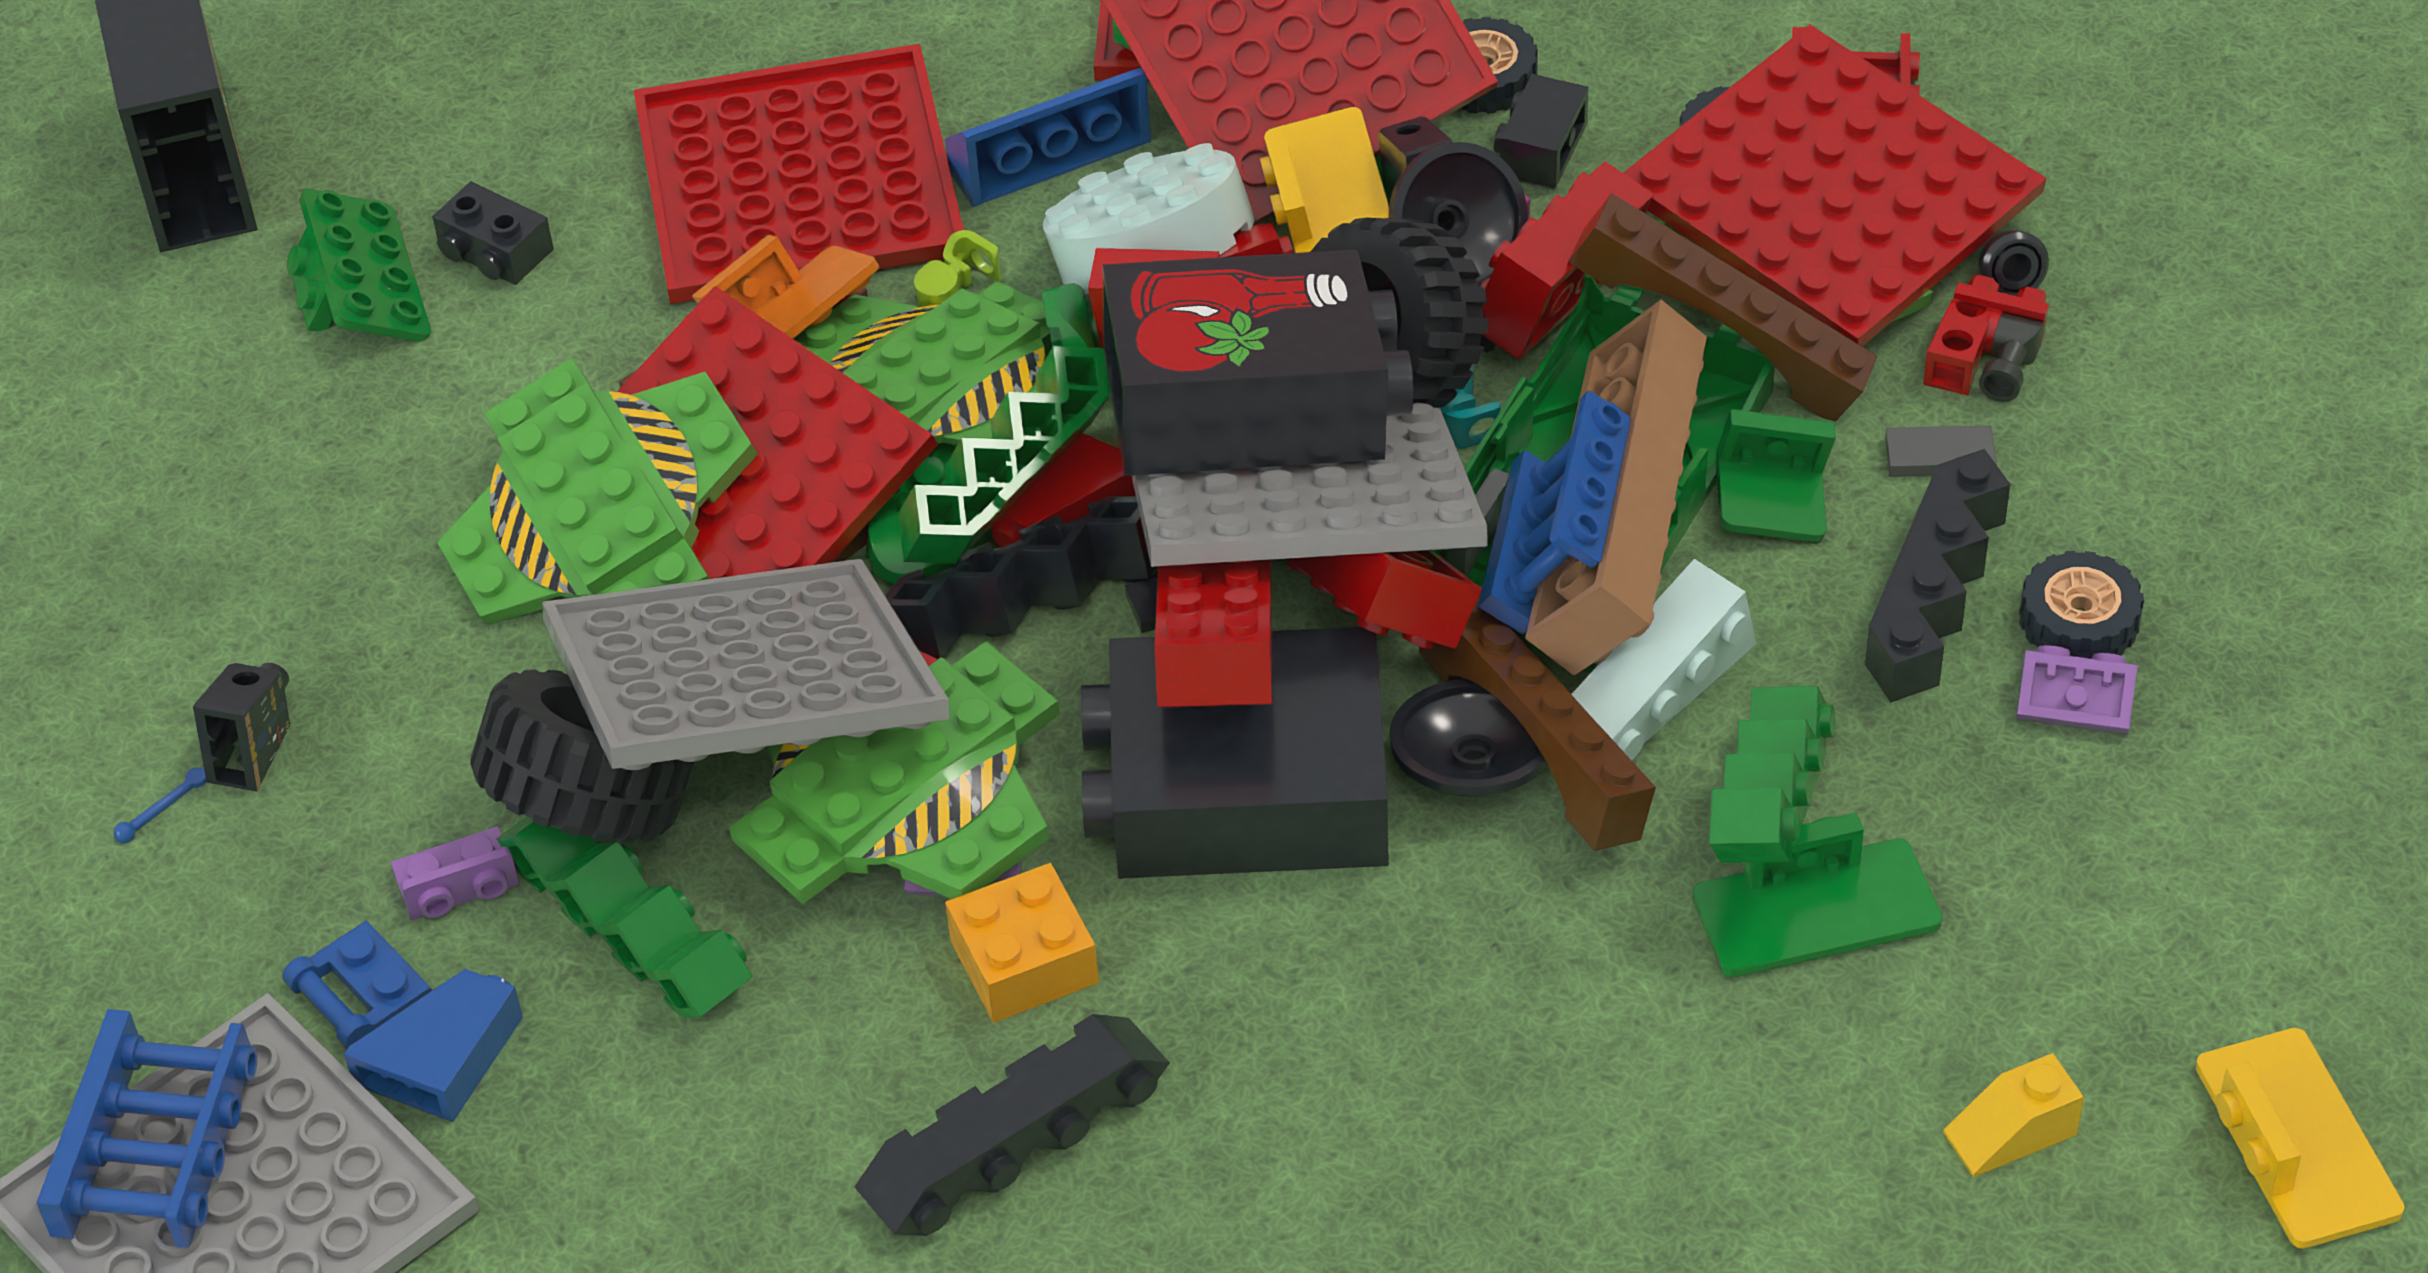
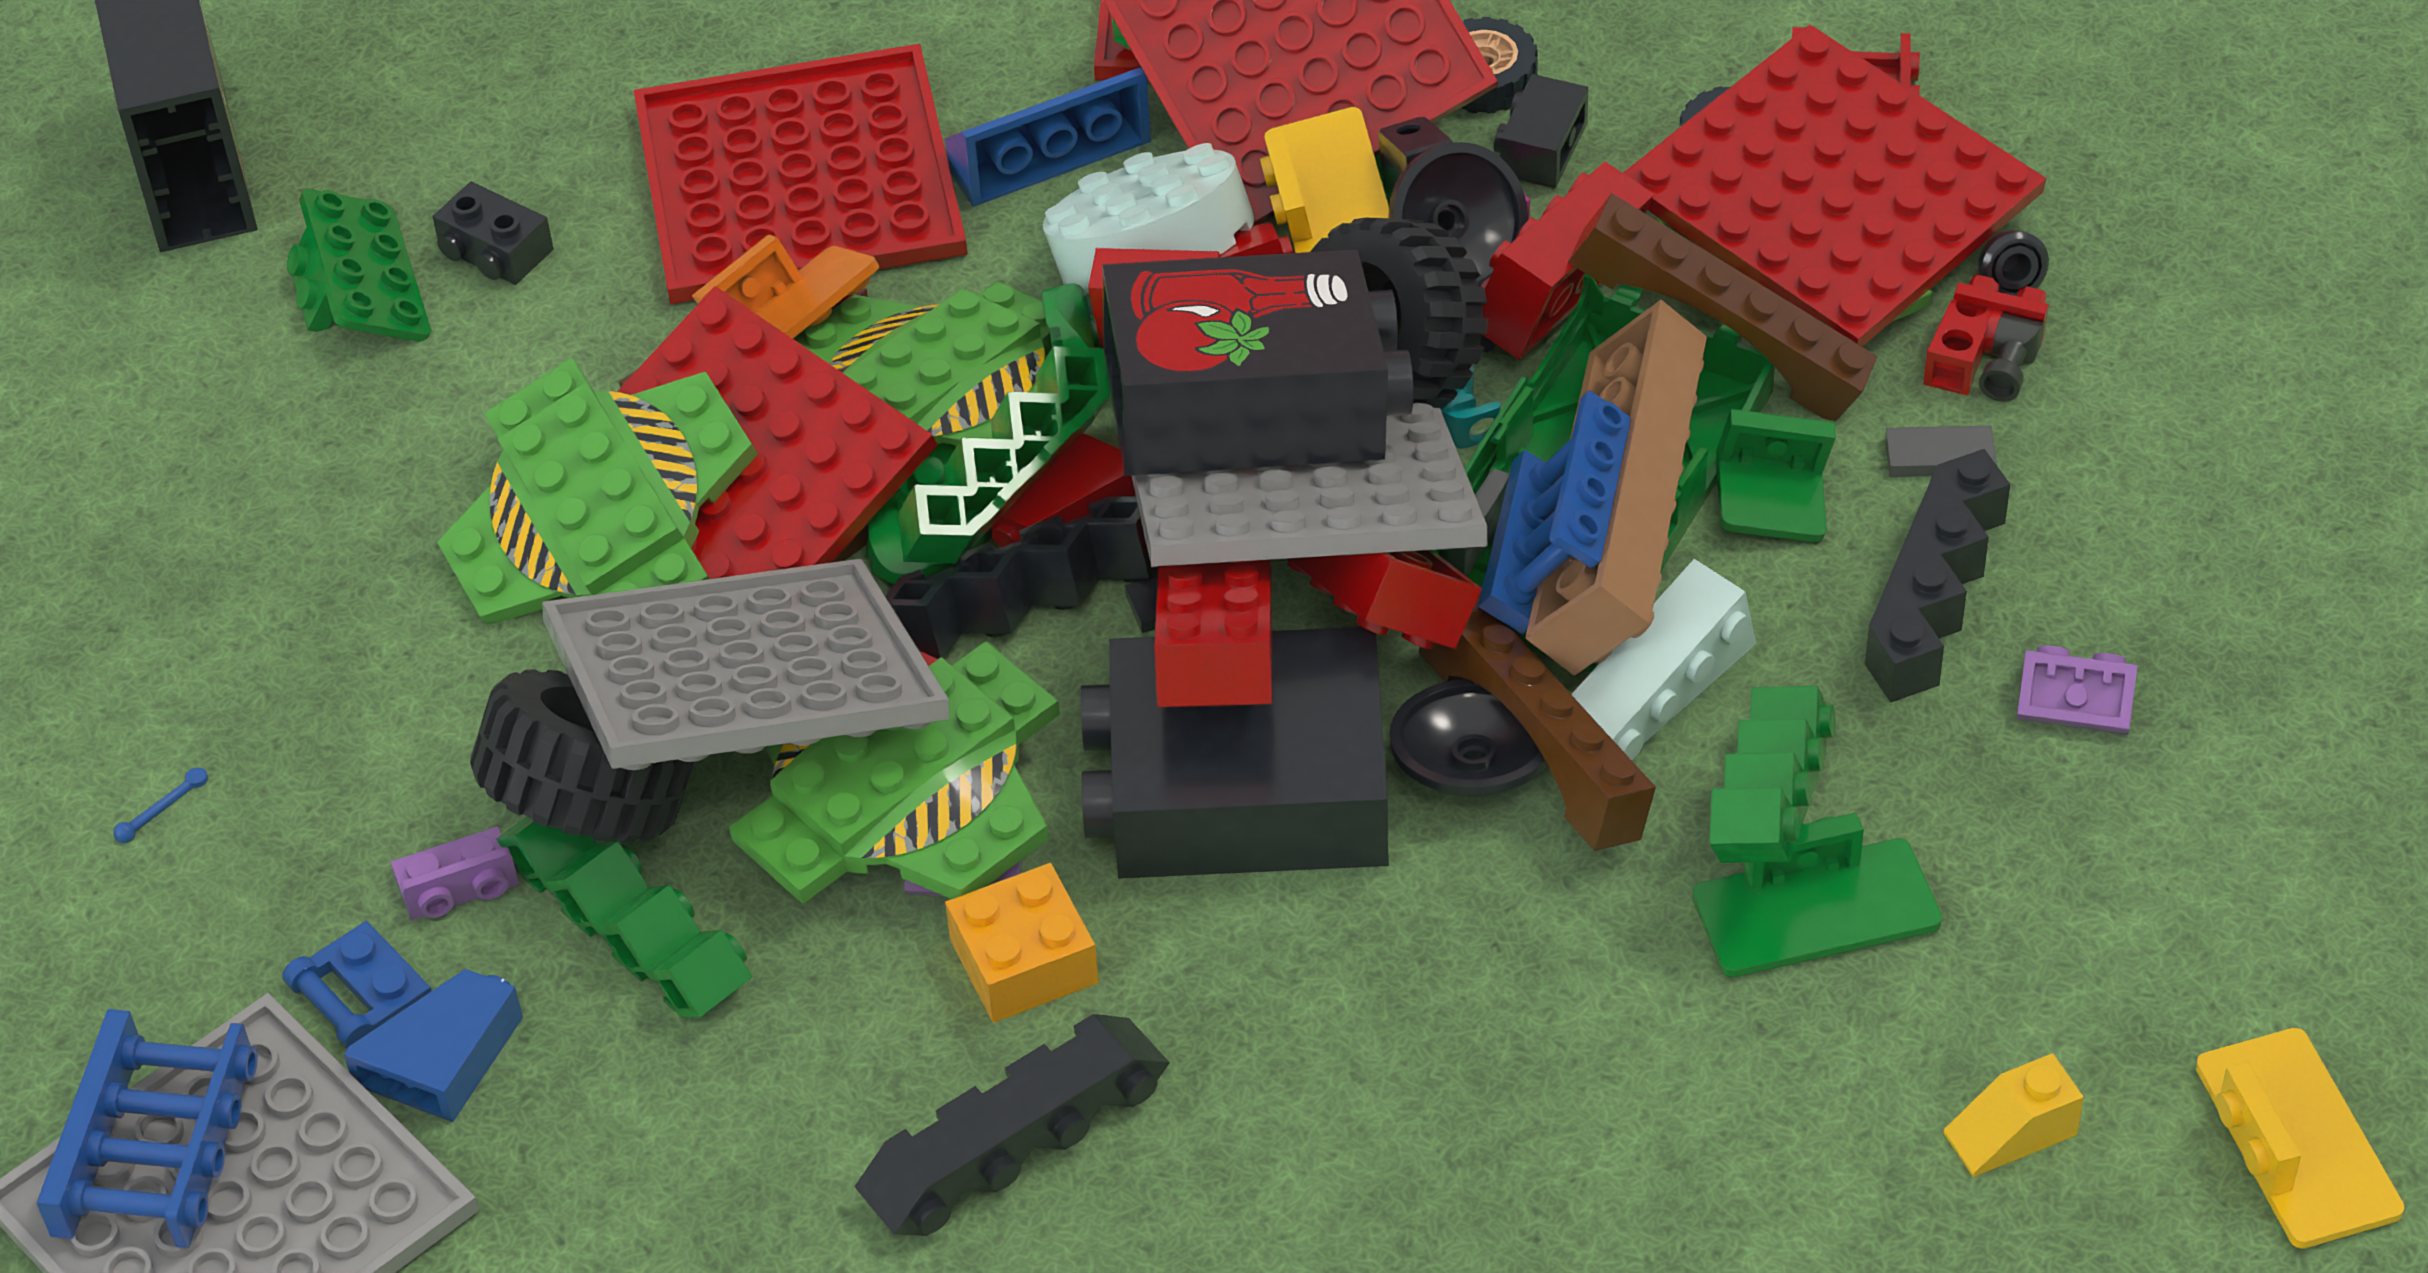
black torso [193,663,290,792] -> none
lime leg [914,230,1002,307] -> none
black wheel [2019,550,2144,659] -> none

